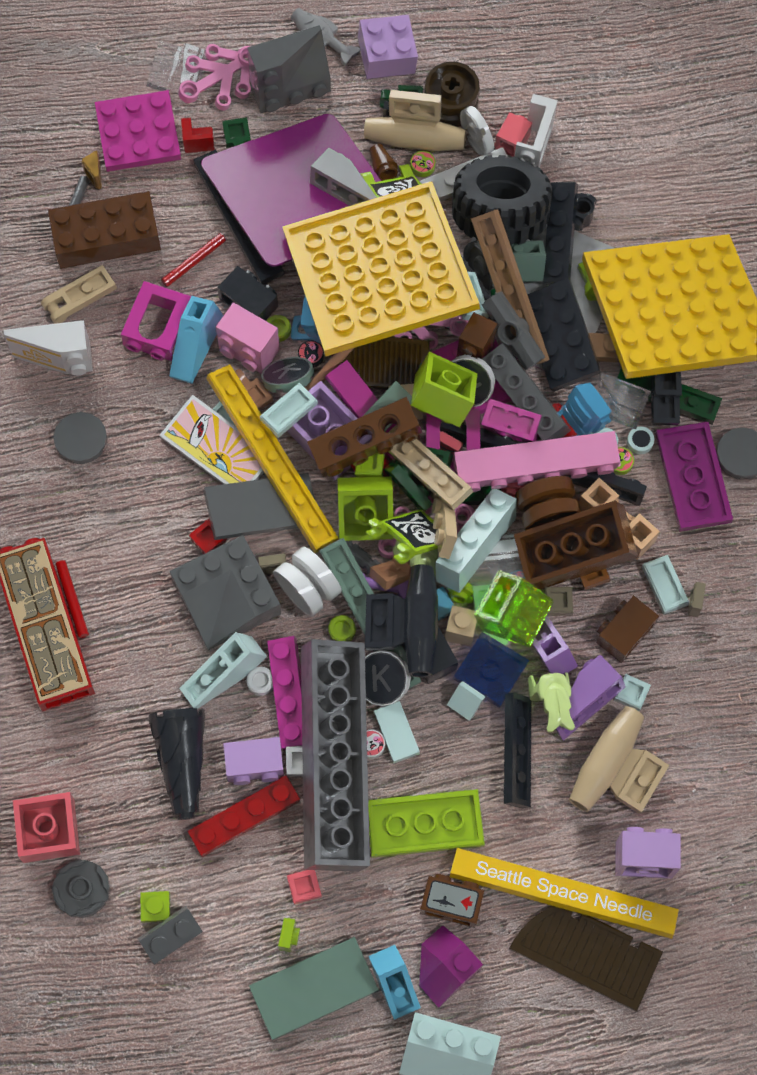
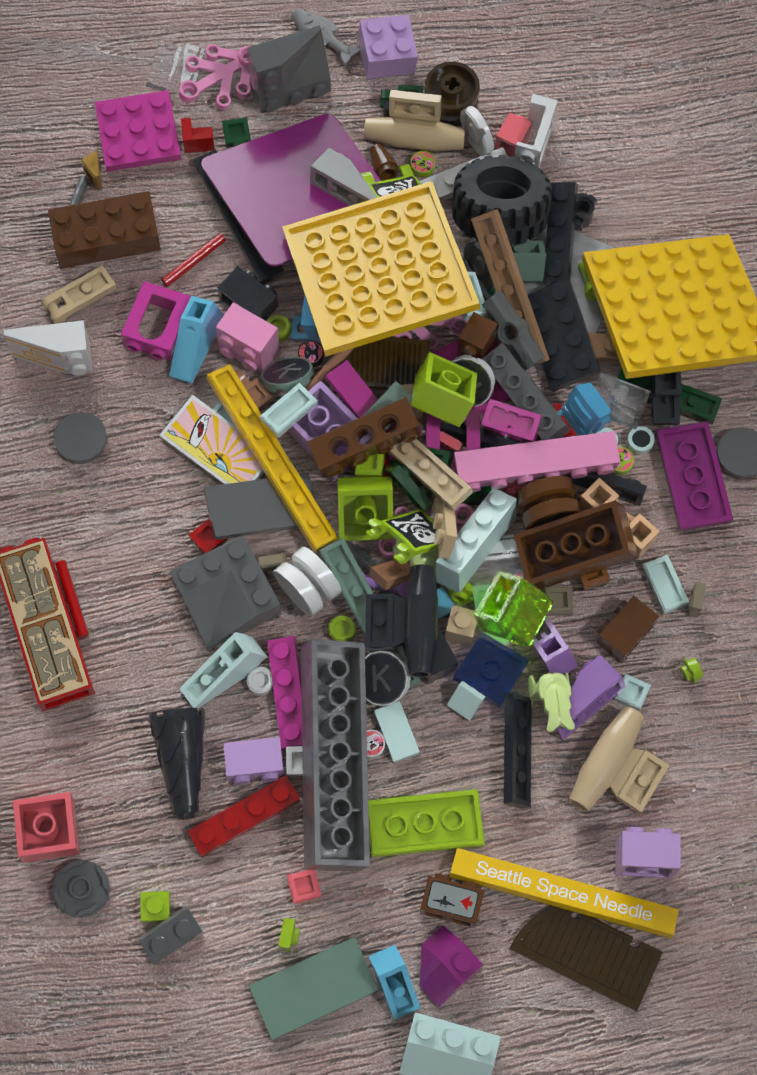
none -> lime plate [680,657,704,684]

